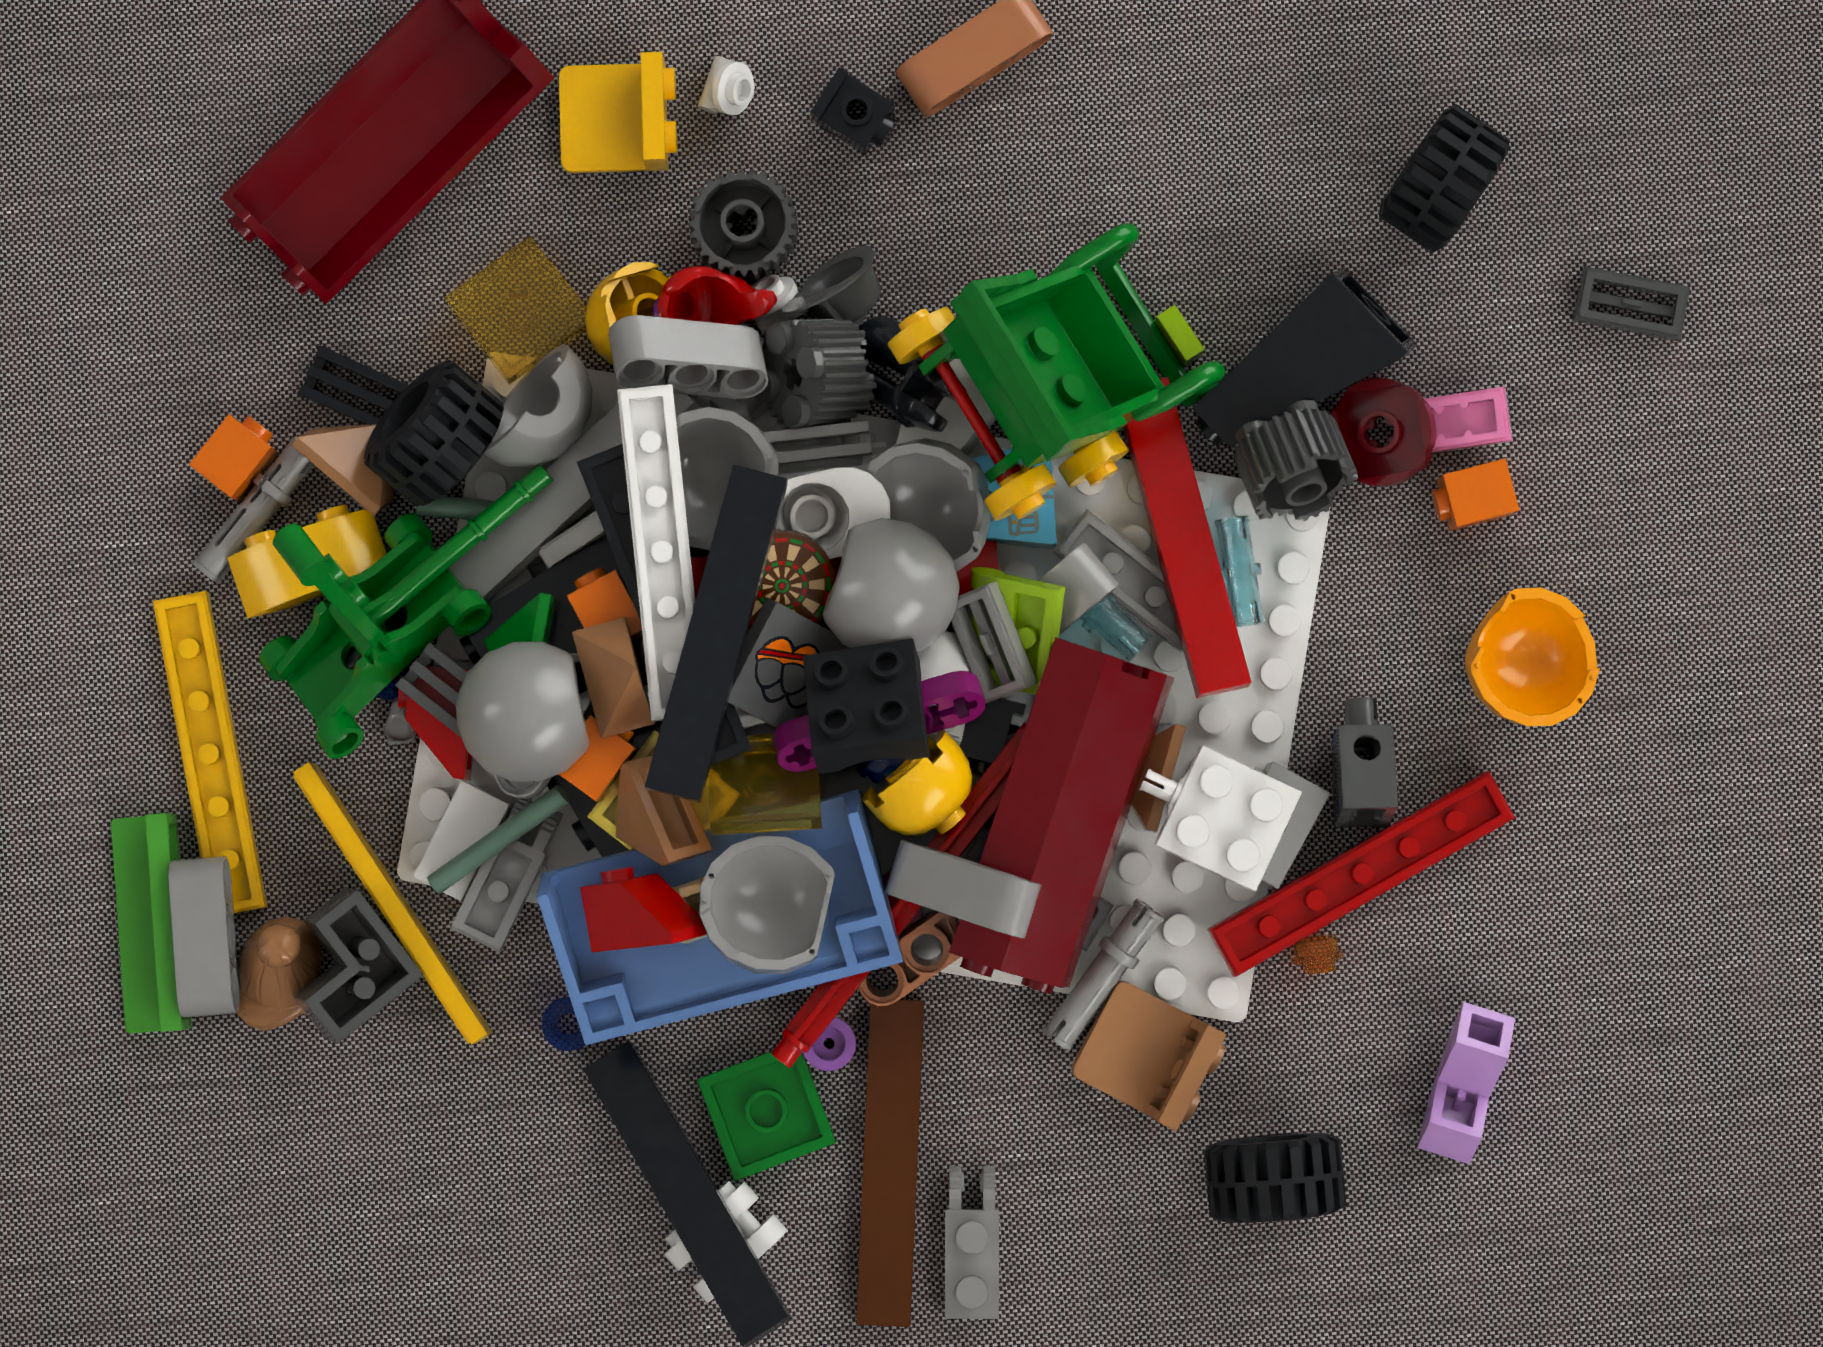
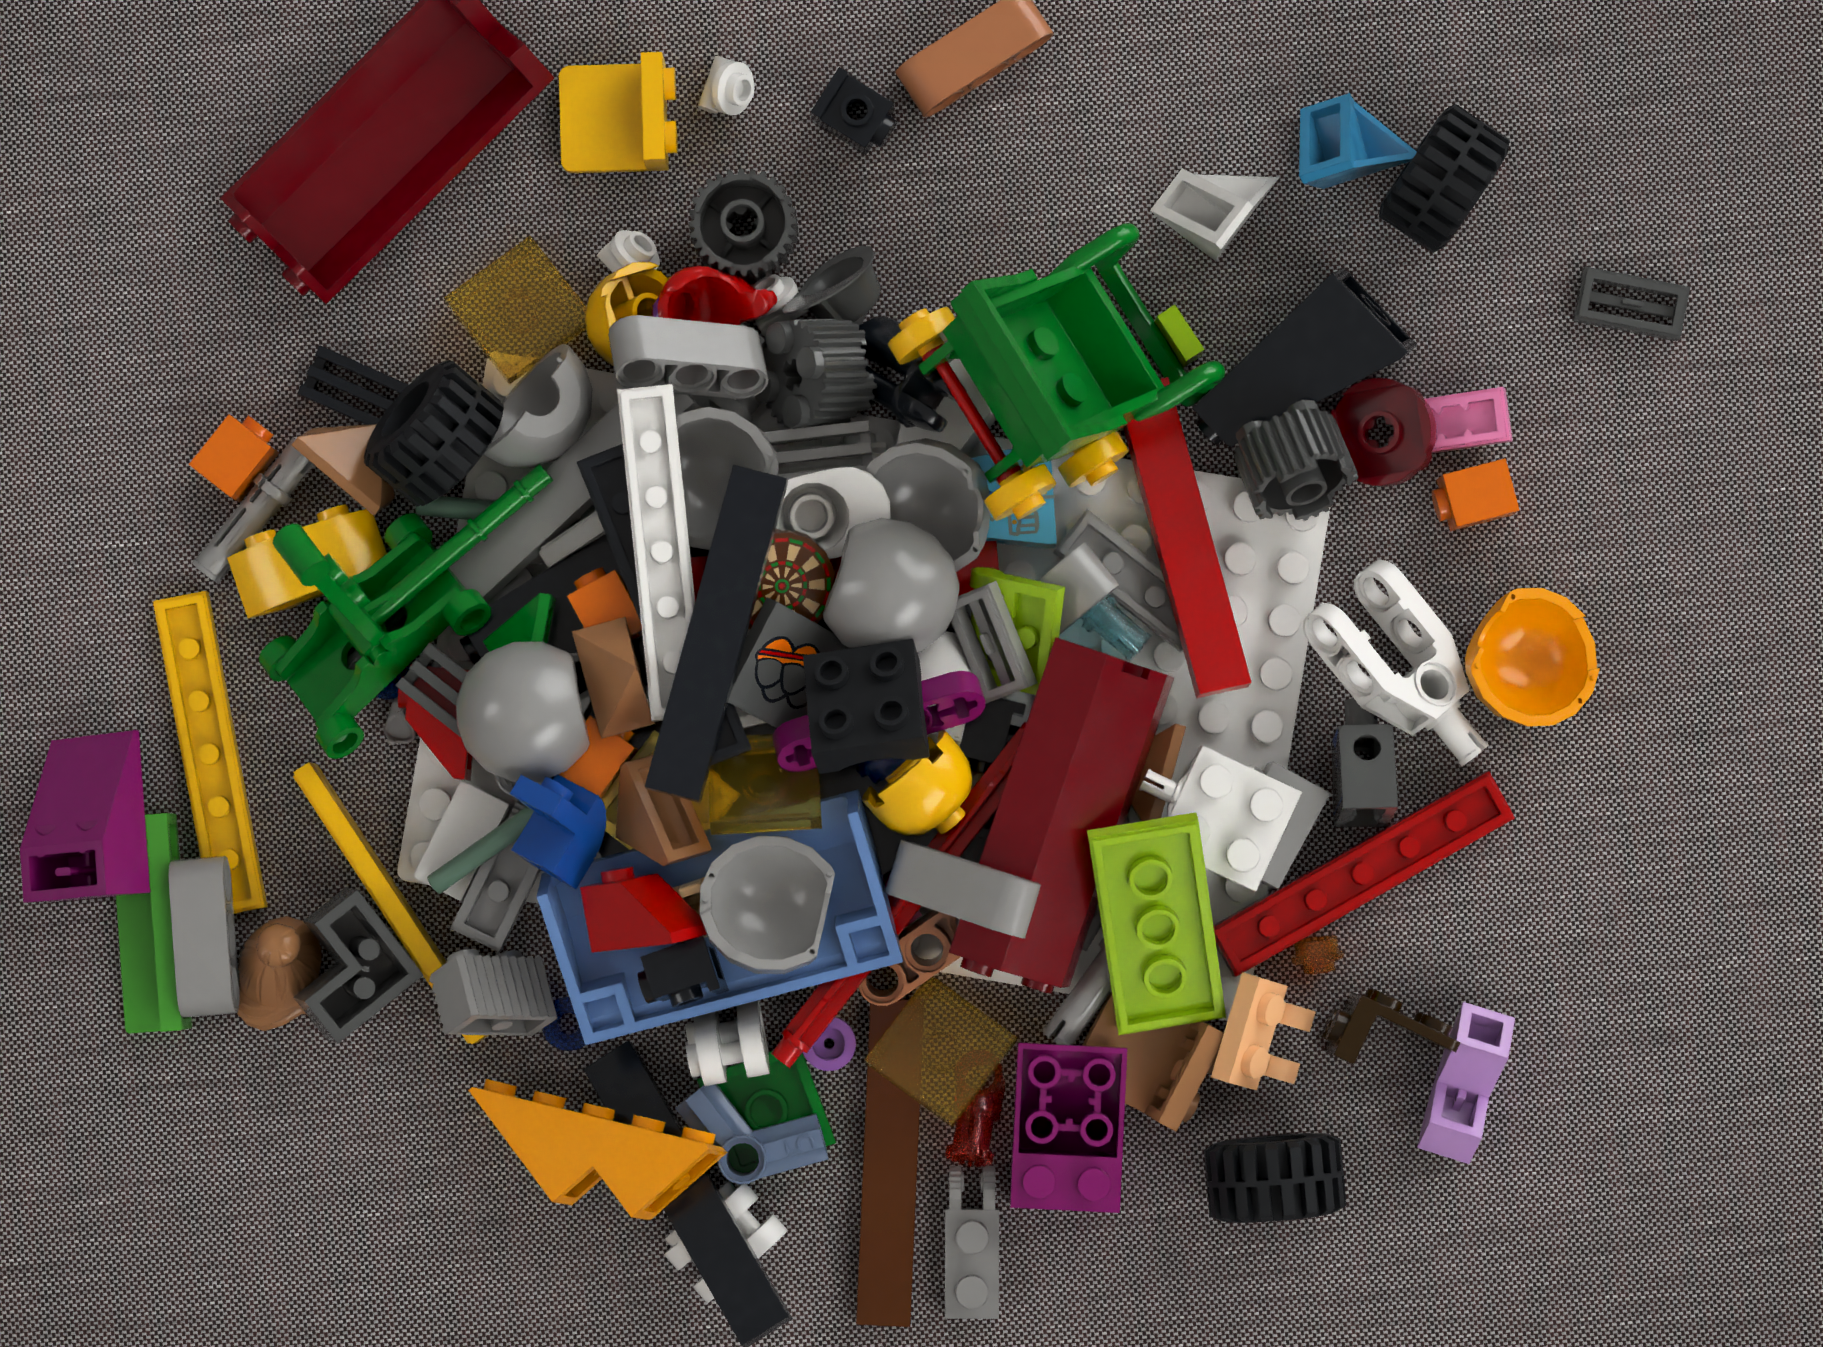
clear light blue pin [1214,515,1265,627] -> none
none -> magenta slope [20,730,150,903]
none -> light grey brick [429,949,558,1036]
none -> light orange slope [468,1079,727,1220]
none -> blue brick [510,775,607,889]
none -> white plate [597,230,660,273]
none -> black brick [637,936,729,1007]
none -> sand blue piece [675,1084,829,1184]
none -> white brick [685,1000,770,1086]
none -> clear yellow tile [864,976,1017,1127]
none -> clear red connector [945,1050,1006,1168]
none -> magenta slope [1009,1043,1128,1213]
none -> lime tile [1087,812,1226,1035]
none -> white slope [1150,168,1280,261]
none -> light nougat plate [1211,972,1316,1090]
none -> dark azure slope [1299,93,1417,189]
none -> white piece [1303,559,1489,766]
none -> dark brown bracket [1320,988,1460,1064]

